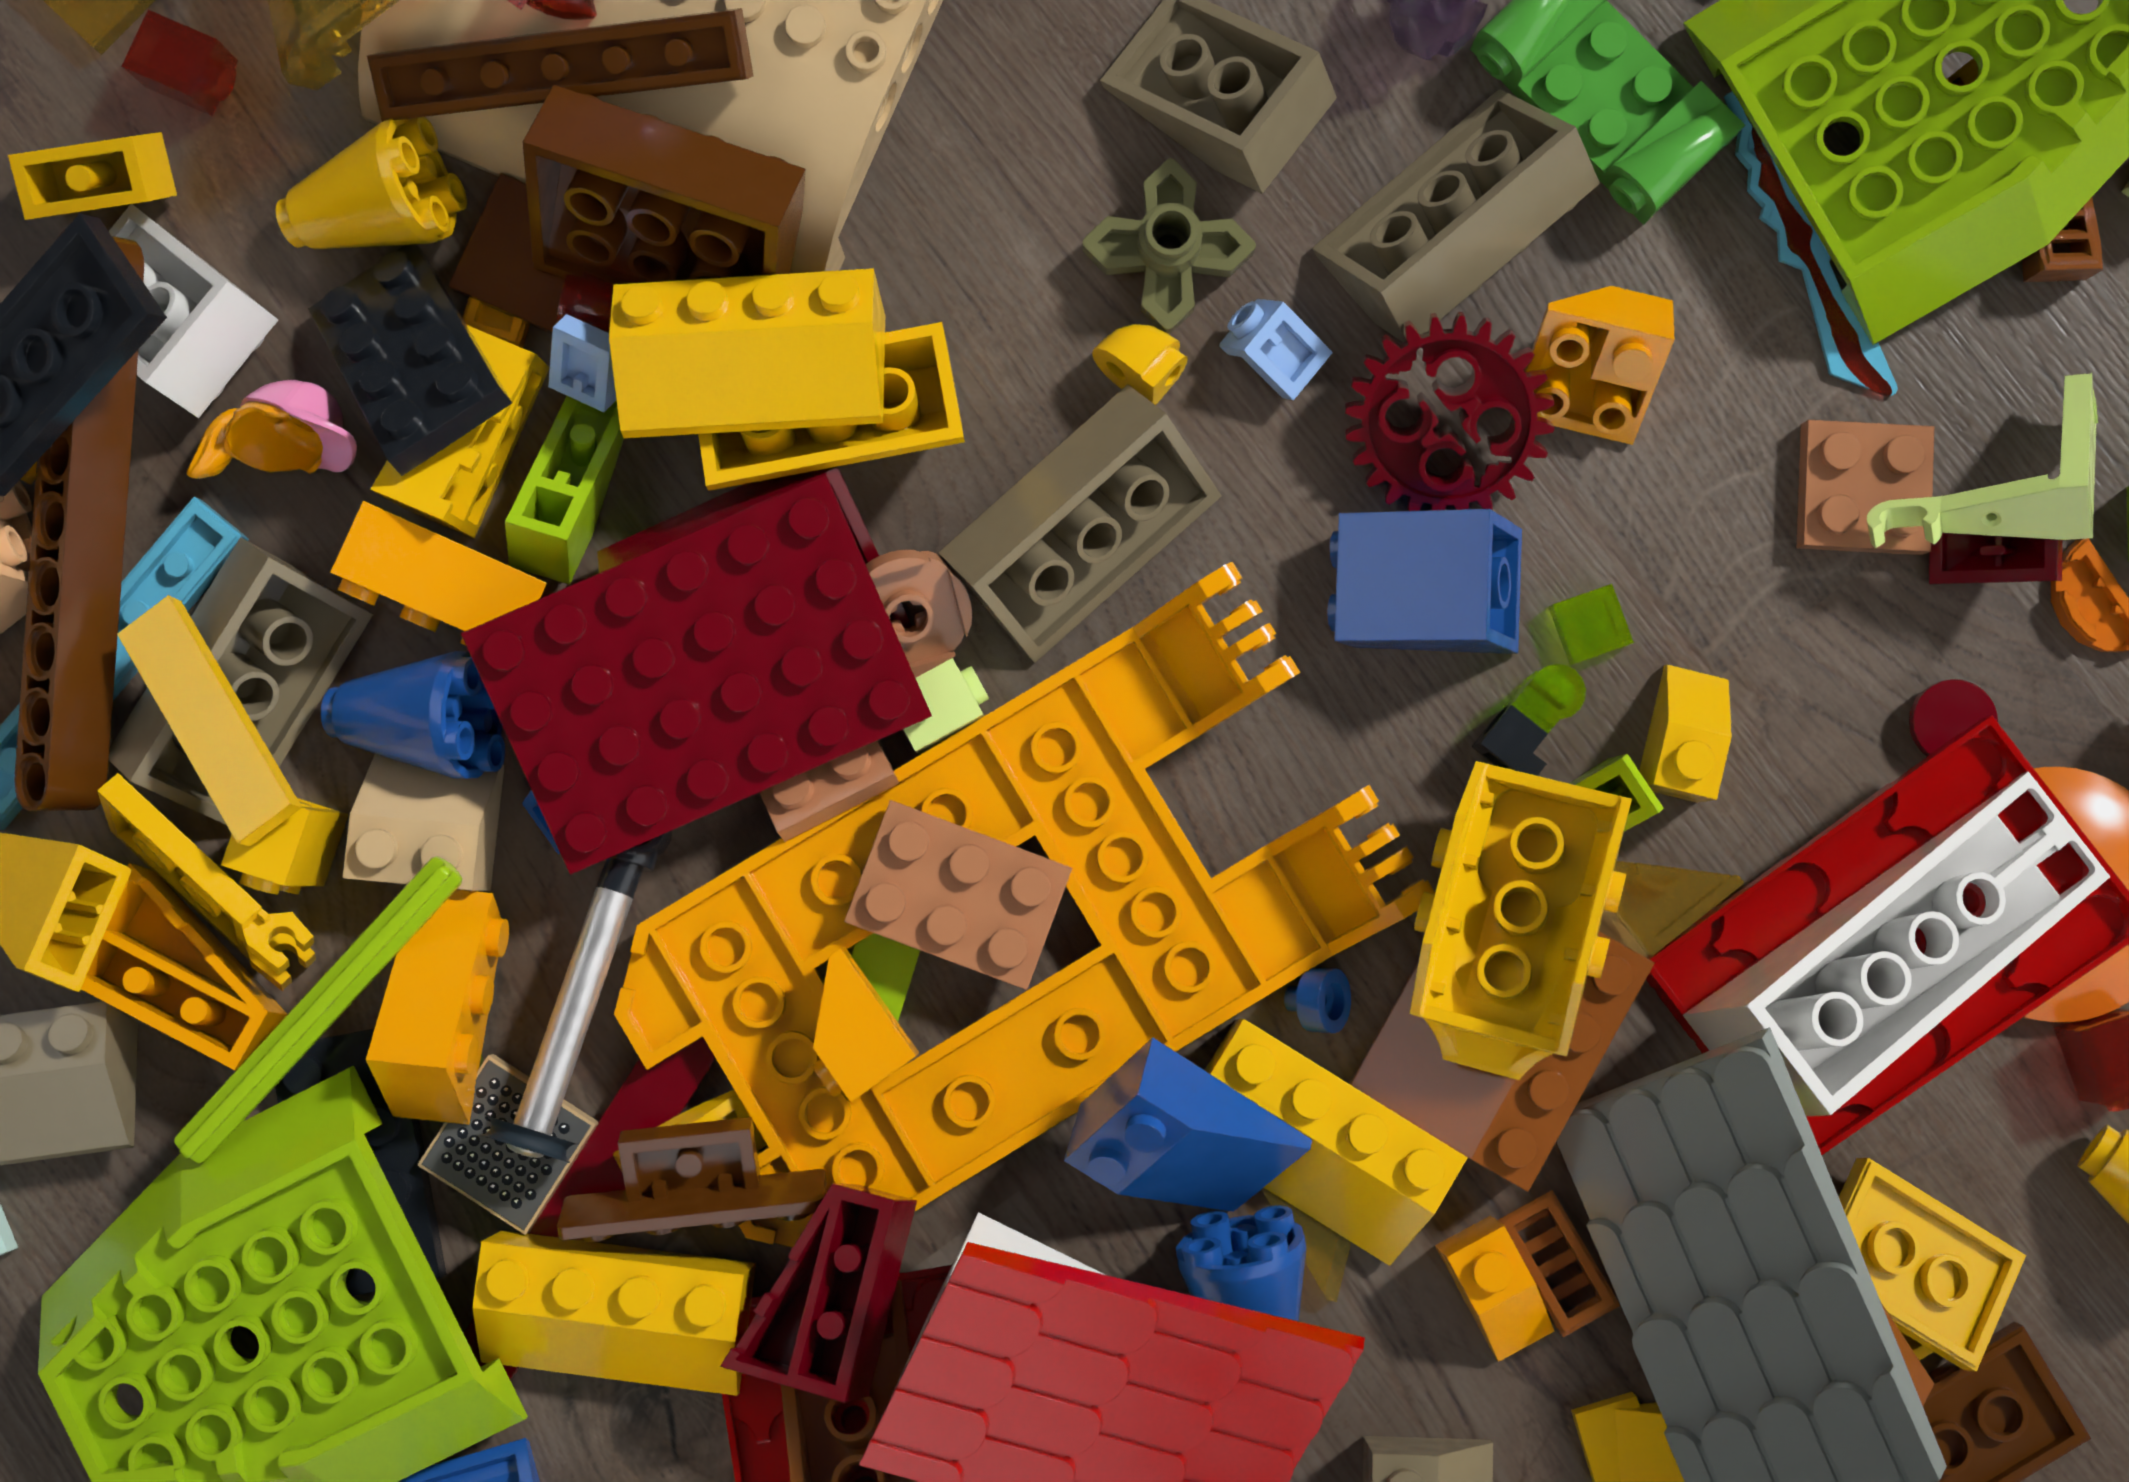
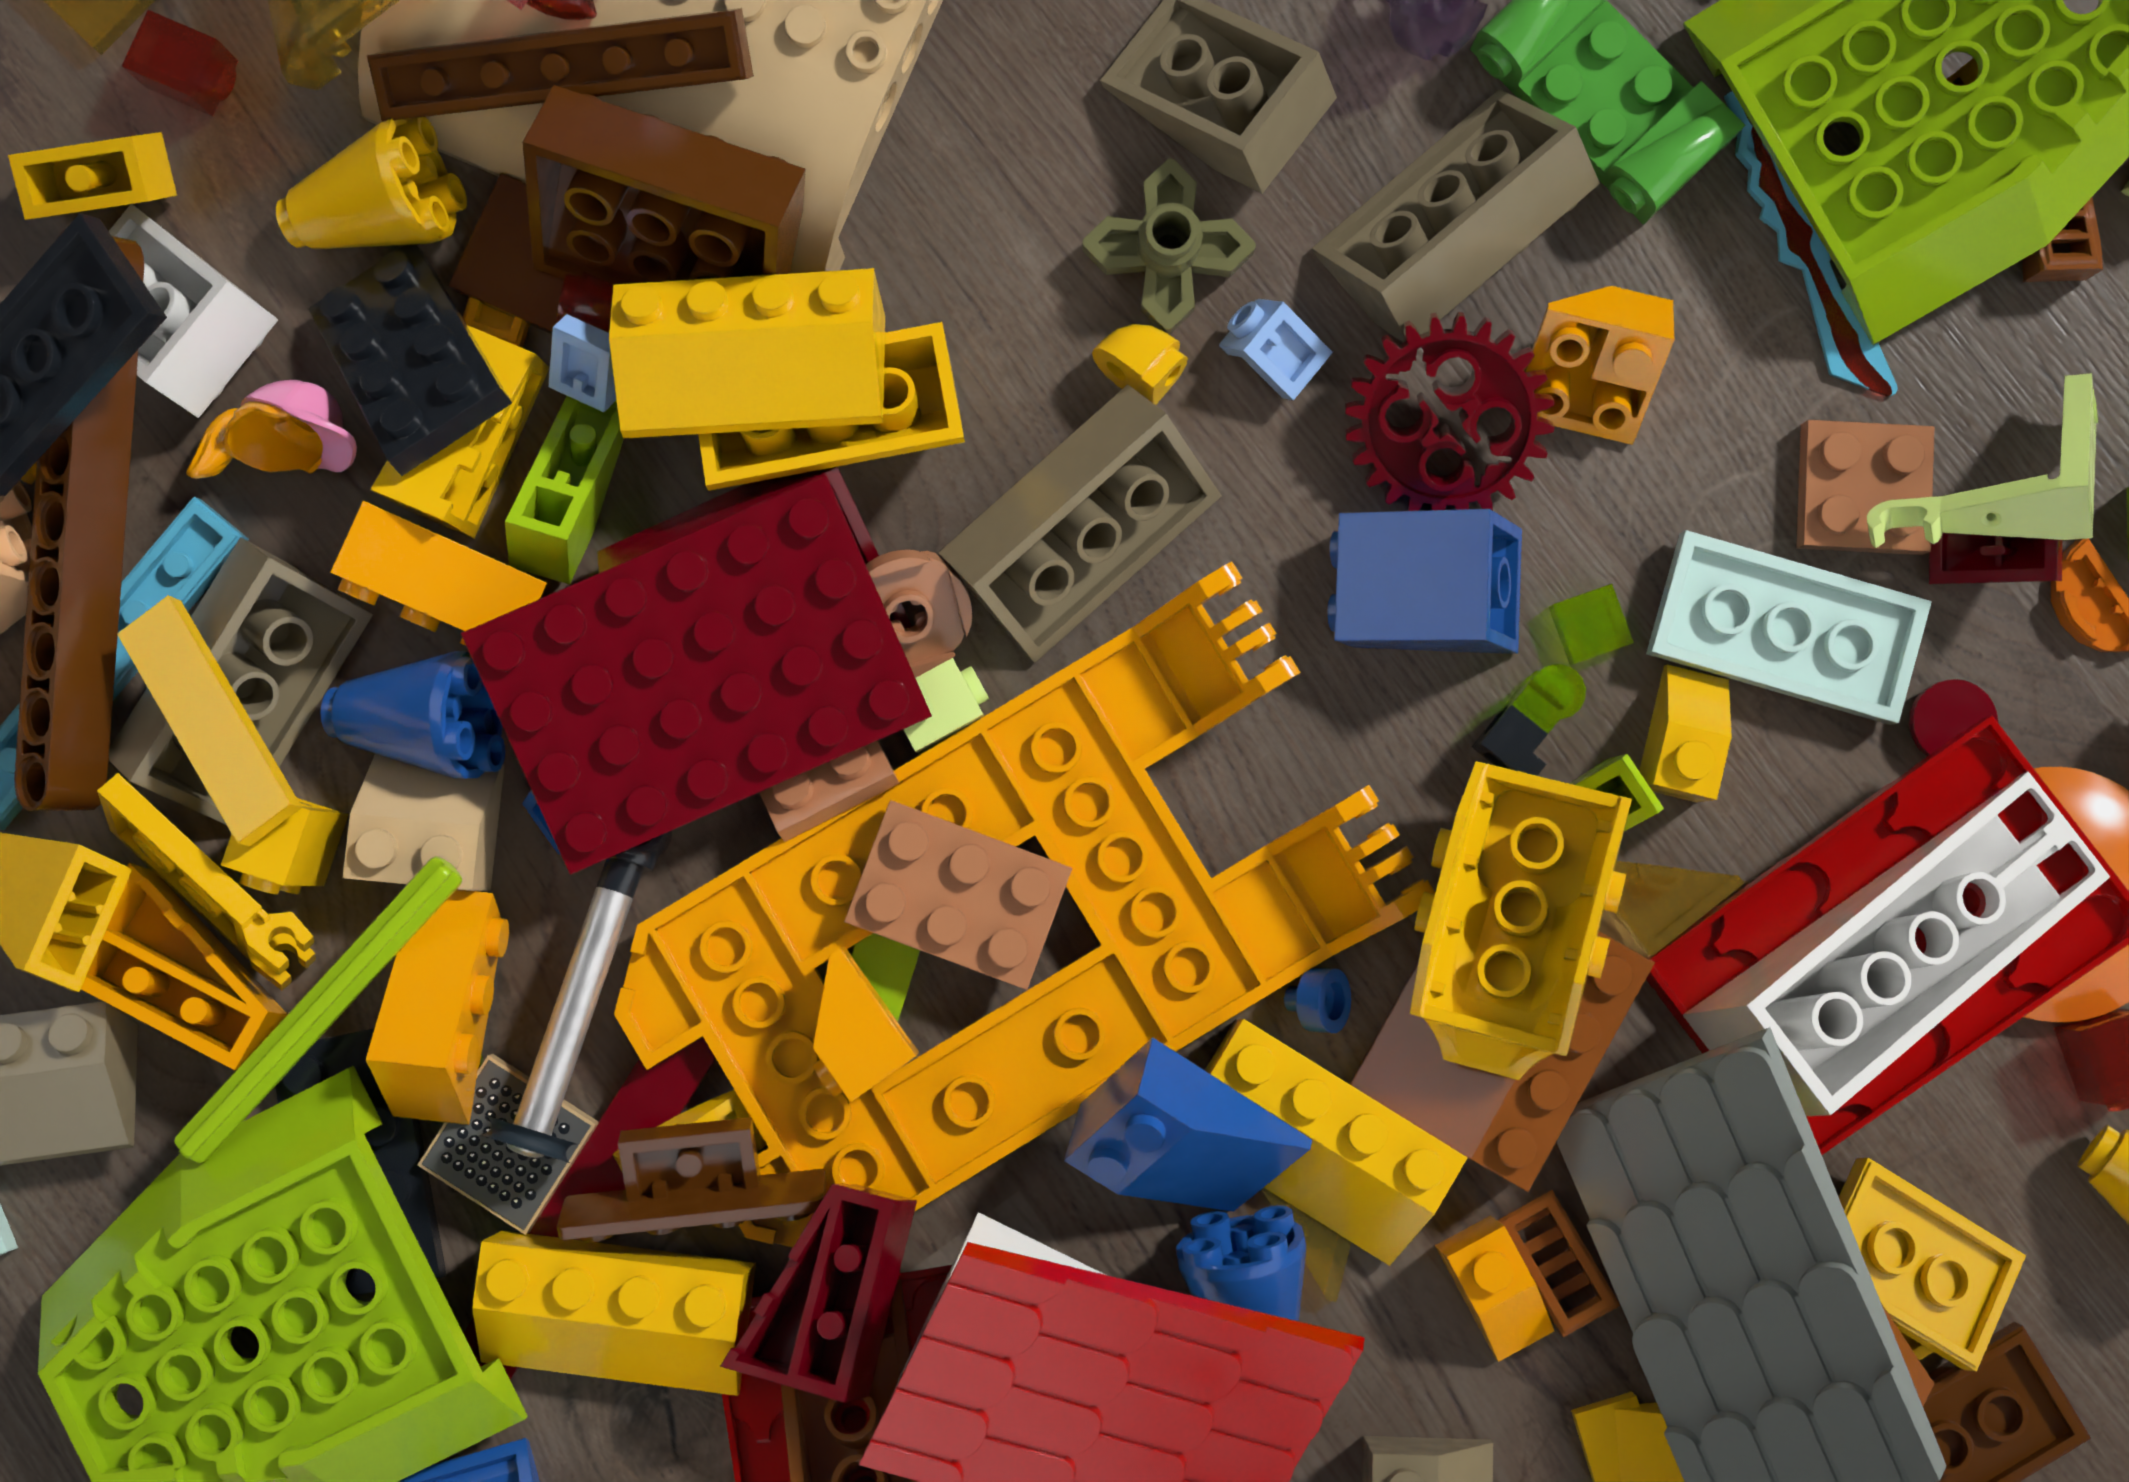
none -> light aqua plate [1646,530,1932,725]

